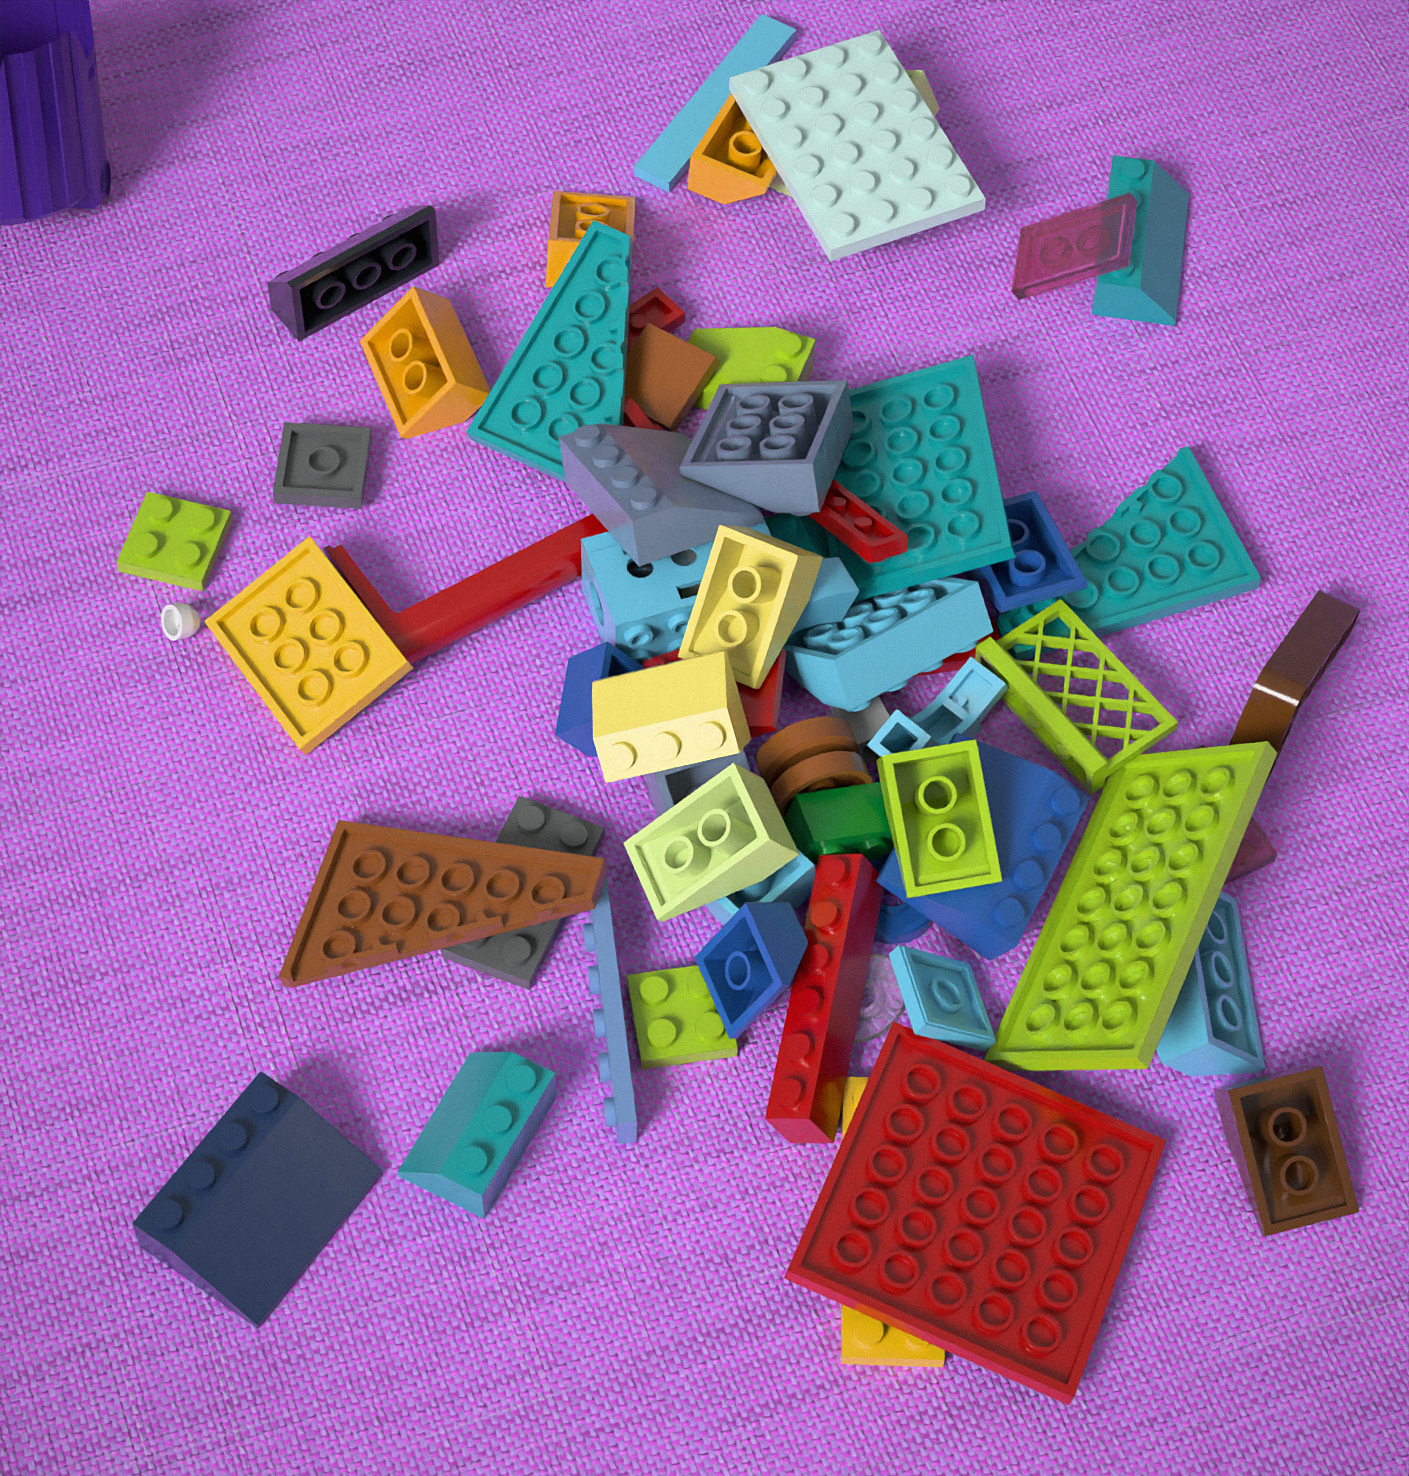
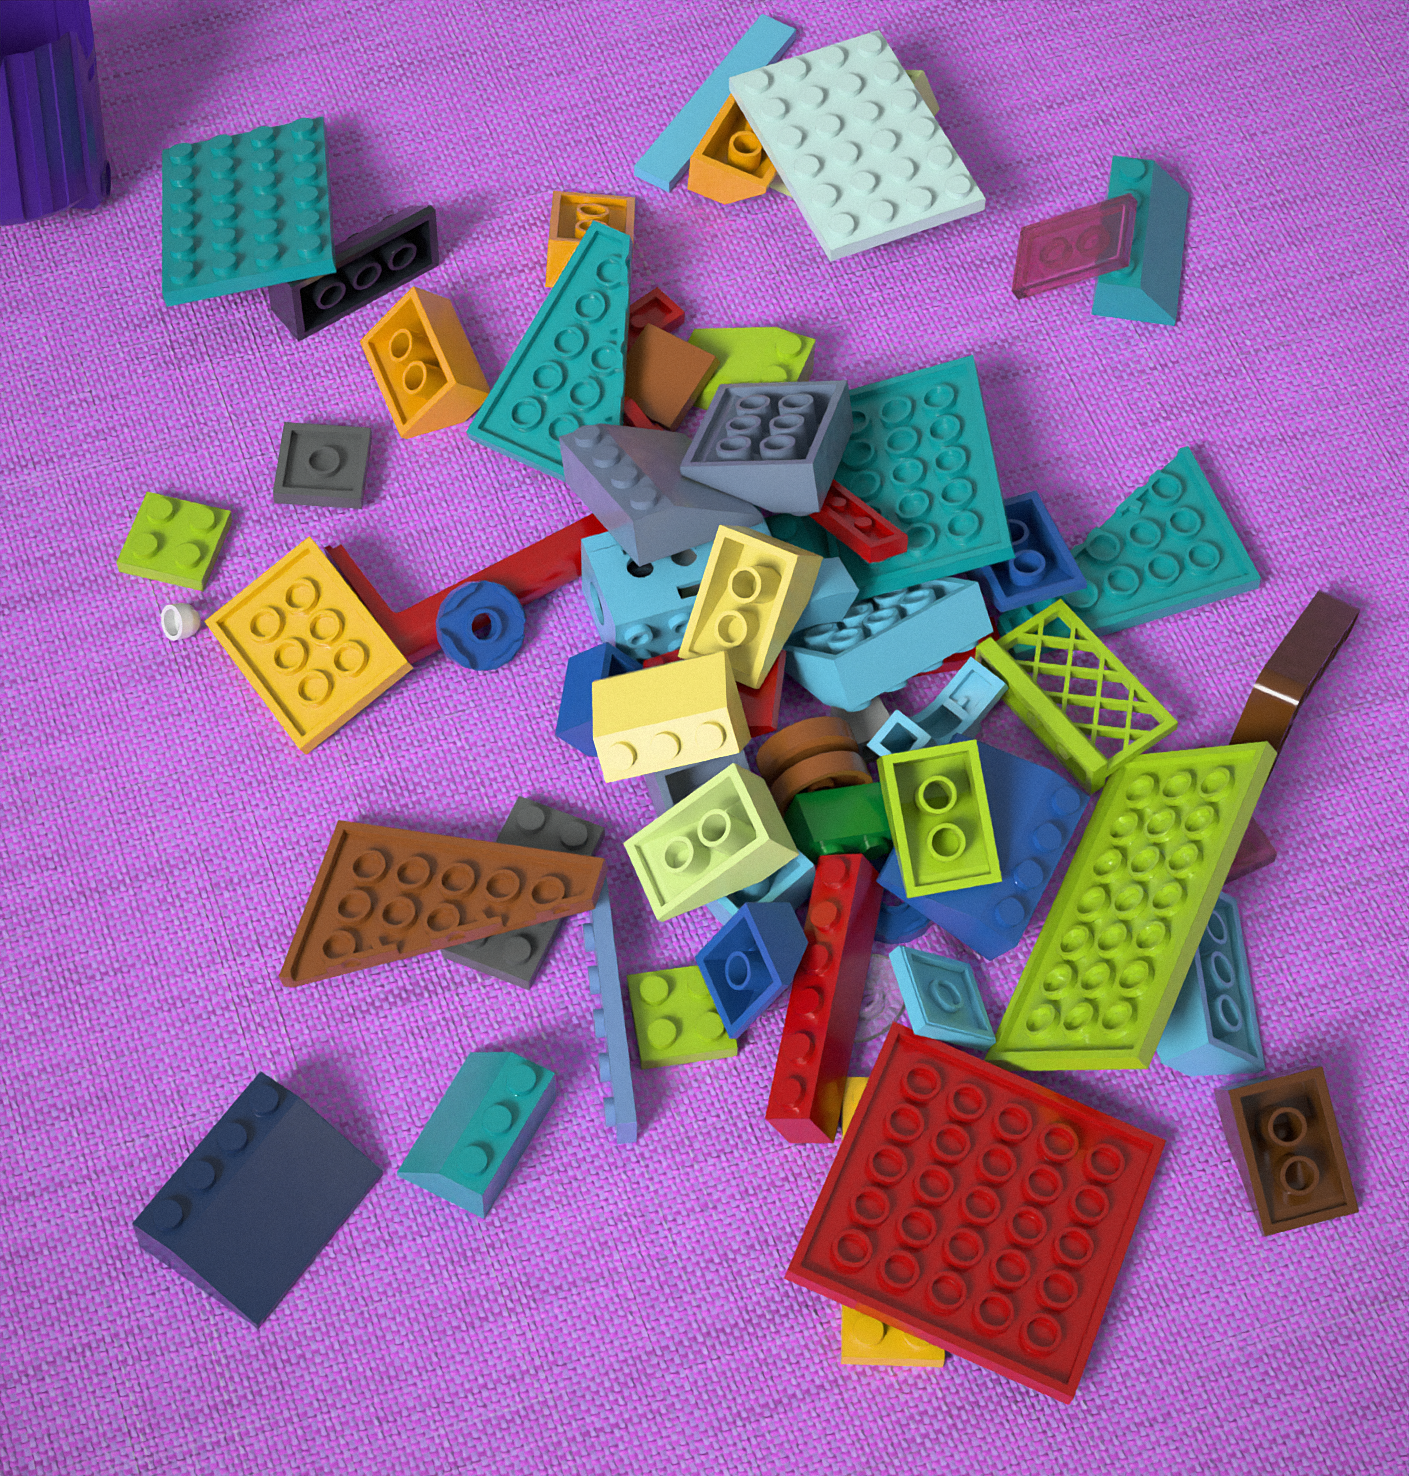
none -> teal plate [162,117,336,307]
none -> blue tile [436,580,526,671]

